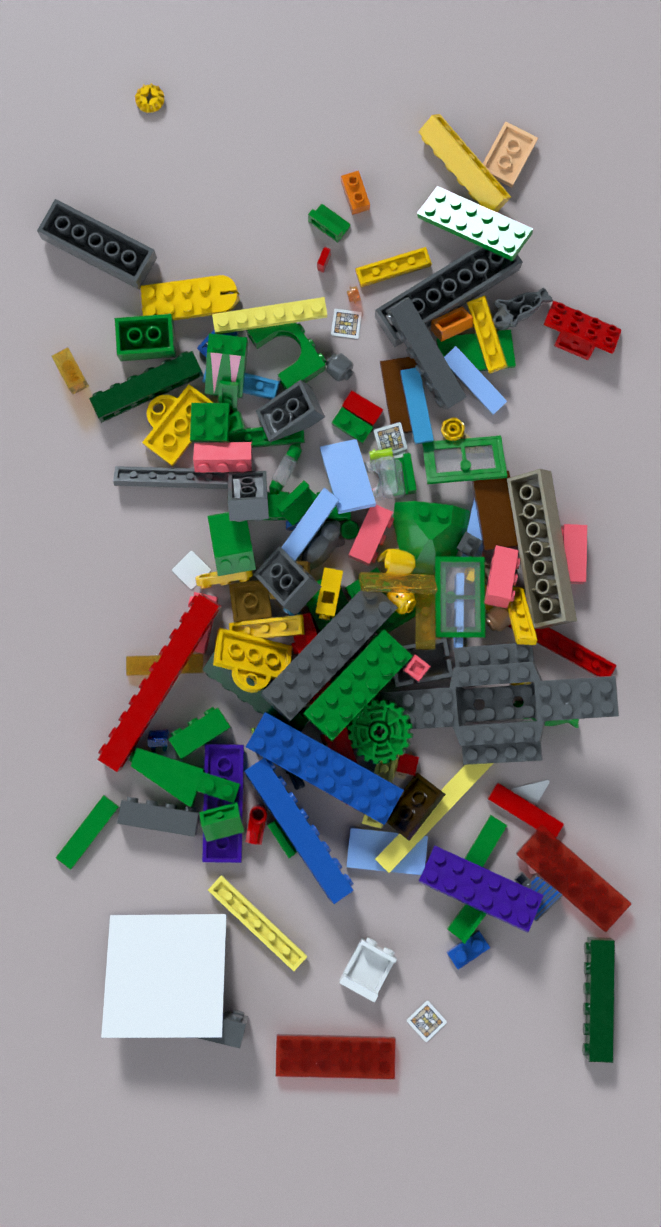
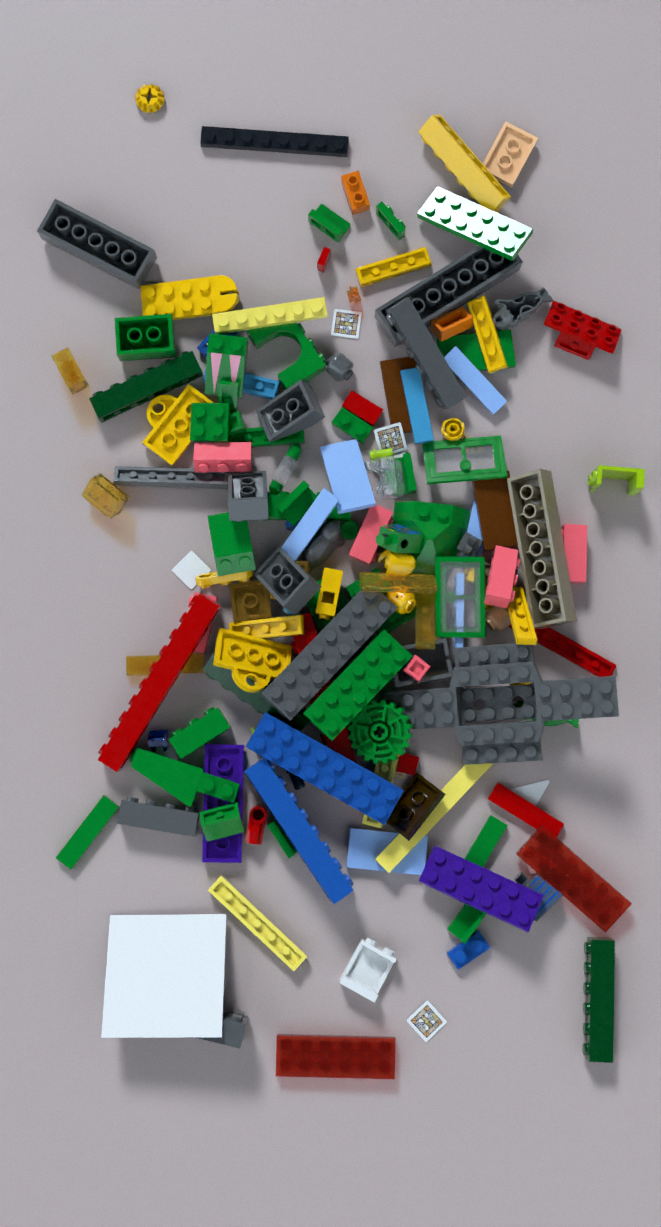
none -> clear yellow brick [81,473,129,519]
none -> black plate [200,126,349,157]
none -> green plate [376,201,406,240]
none -> green torso [376,523,424,553]
none -> lime panel [587,465,645,495]

